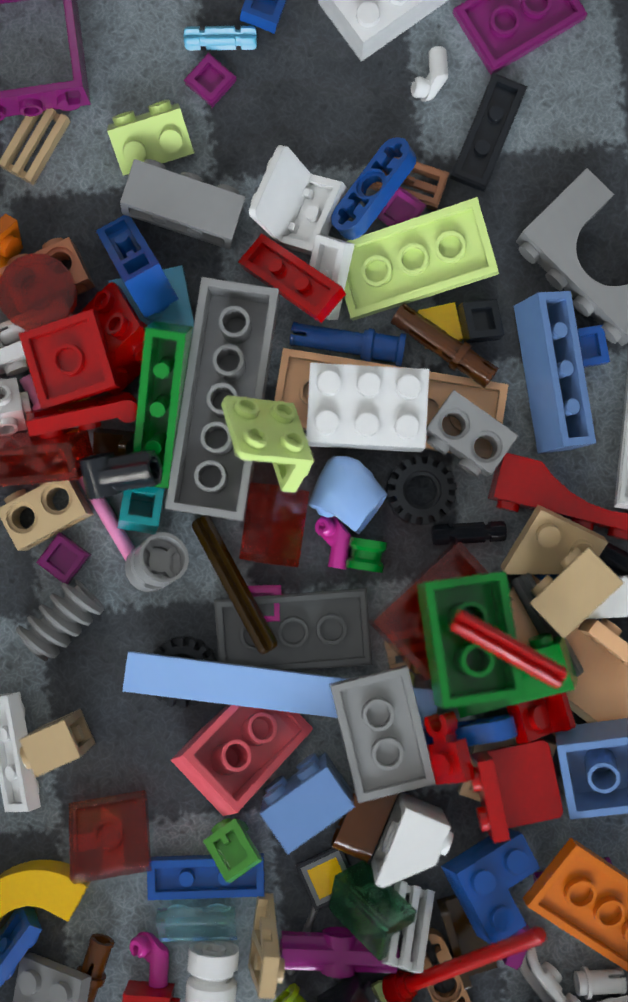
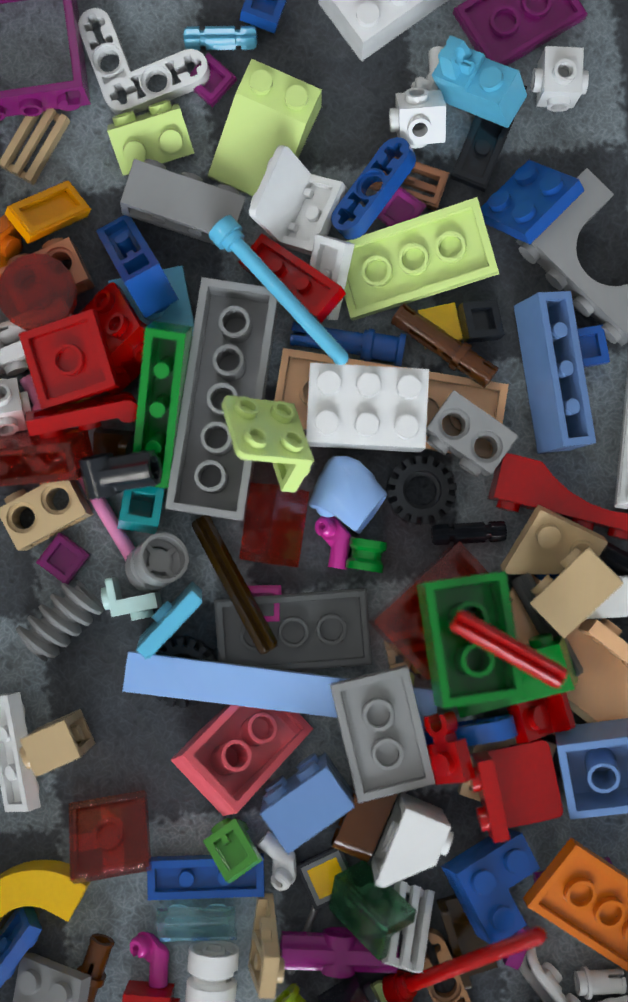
none -> light orange tile [5,180,91,244]
none -> white beam [78,8,210,115]
none -> light aqua bracket [101,577,162,621]
none -> medium azure plate [136,581,202,659]
none -> yellowish green slope [208,59,322,197]
none -> medium azure piece [208,215,349,365]
none -> white arm [257,830,297,891]
none -> white brick [389,87,446,148]
none -> medium azure hinge [432,35,527,128]
none -> blue plate [481,160,585,245]
none -> white brick [531,46,589,112]

